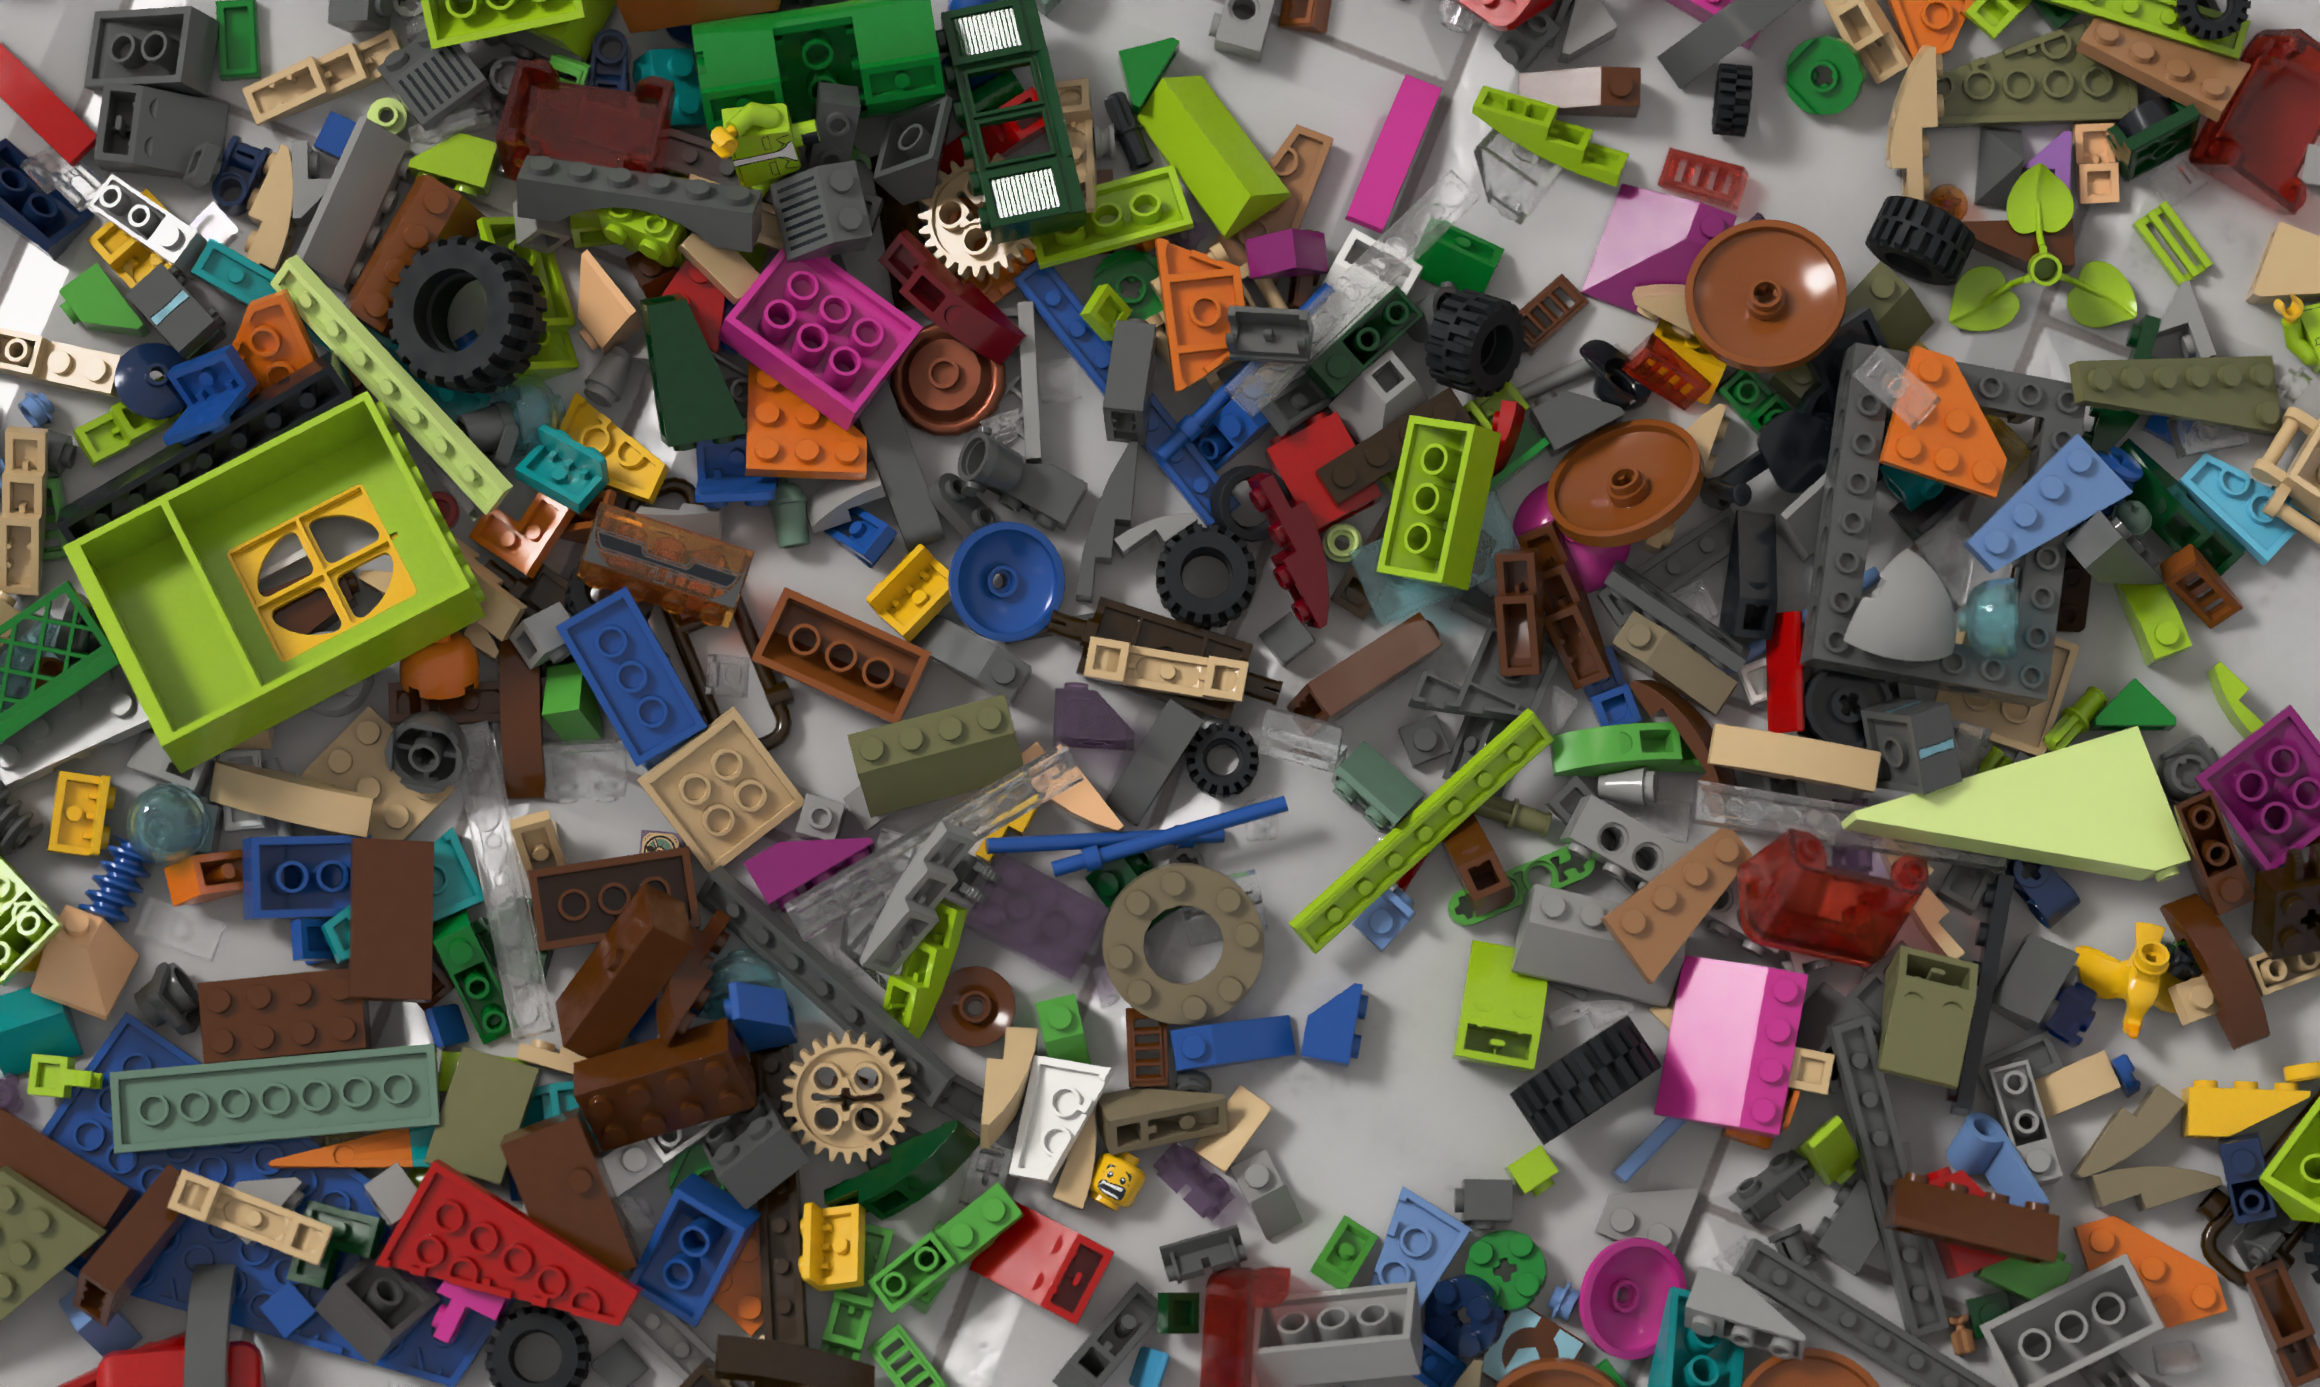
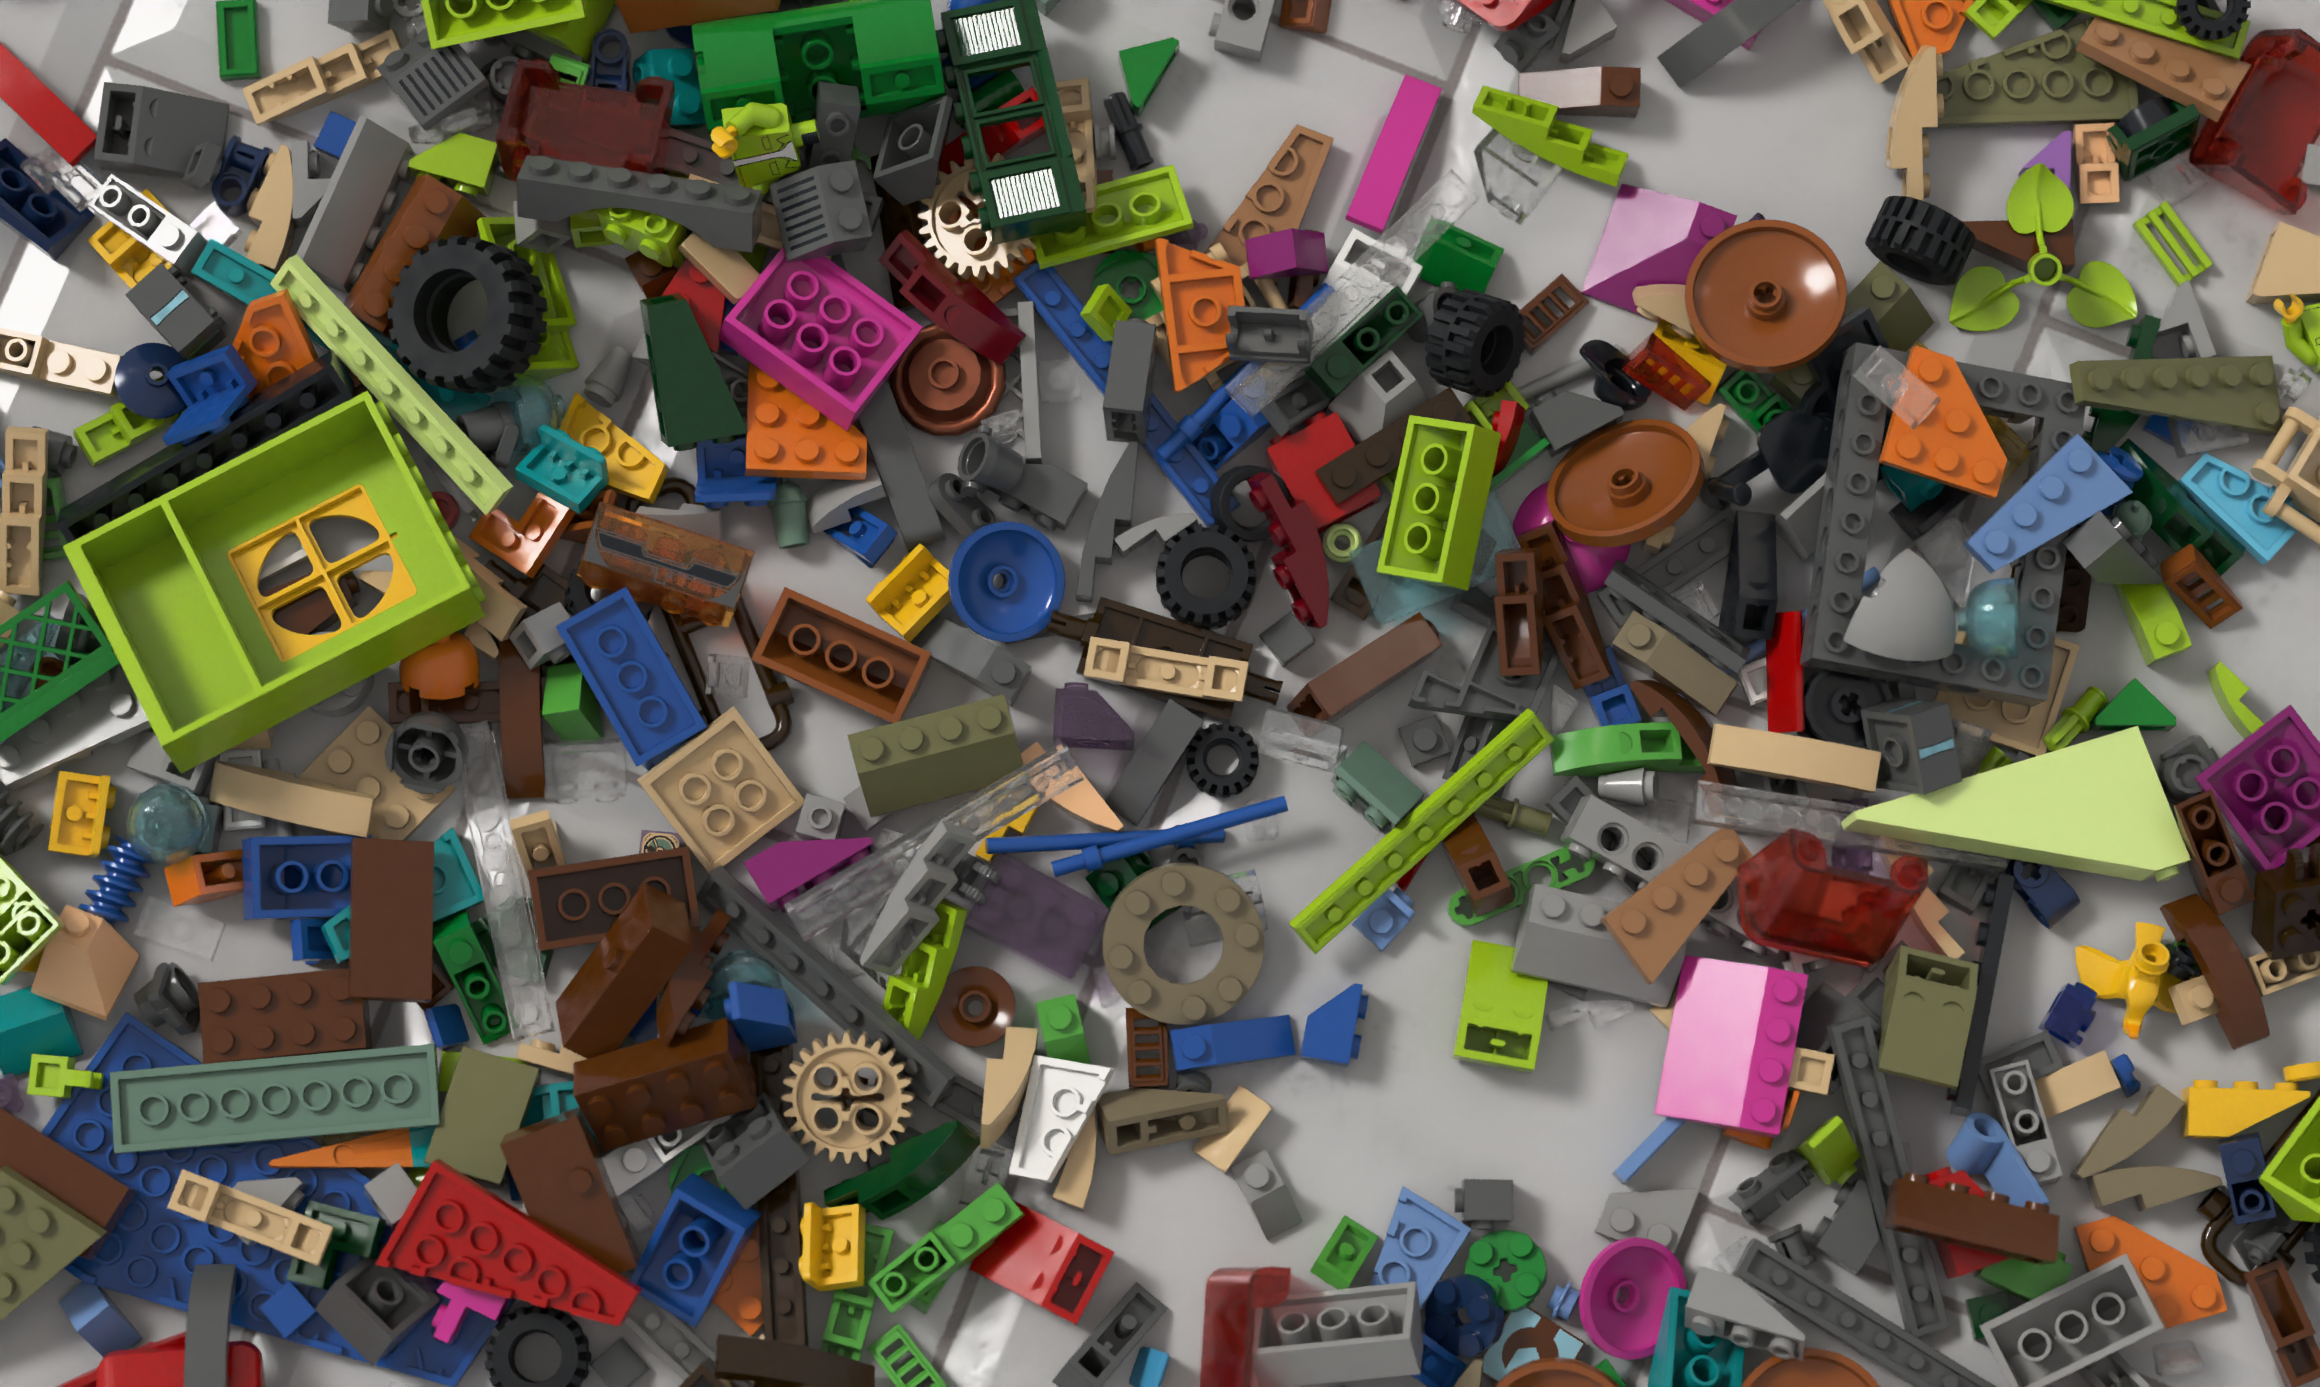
medium blue plate [18,391,55,427] -> none
bright green slope [58,263,150,337] -> none
reddish brown slope [72,1164,188,1328] -> none
dark grey slope [84,6,219,97] -> none
yellowish green plate [367,97,407,135] -> none
light nougat slope [578,249,643,356] -> none
yellow head [1089,1152,1146,1212] -> none
lime slope [1136,75,1291,240] -> none
clear purple hinge [1153,1142,1235,1221] -> none
dark green plate [1157,1292,1199,1334] -> none
dark grey hinge [1159,1225,1247,1284] -> none
lime plate [1505,1144,1559,1197] -> none
black tyre [1510,1015,1662,1145] -> none
clear red slope [1658,148,1748,210] -> none
black tyre [1712,63,1753,137] -> none
green plate [1785,35,1867,115] -> none
clear orange tile [1927,184,1968,220] -> none
medium nougat piece [1948,1314,1977,1356] -> none
dark grey slope [1974,126,2024,208] -> none
dark grey slope [1991,934,2080,1031] -> none

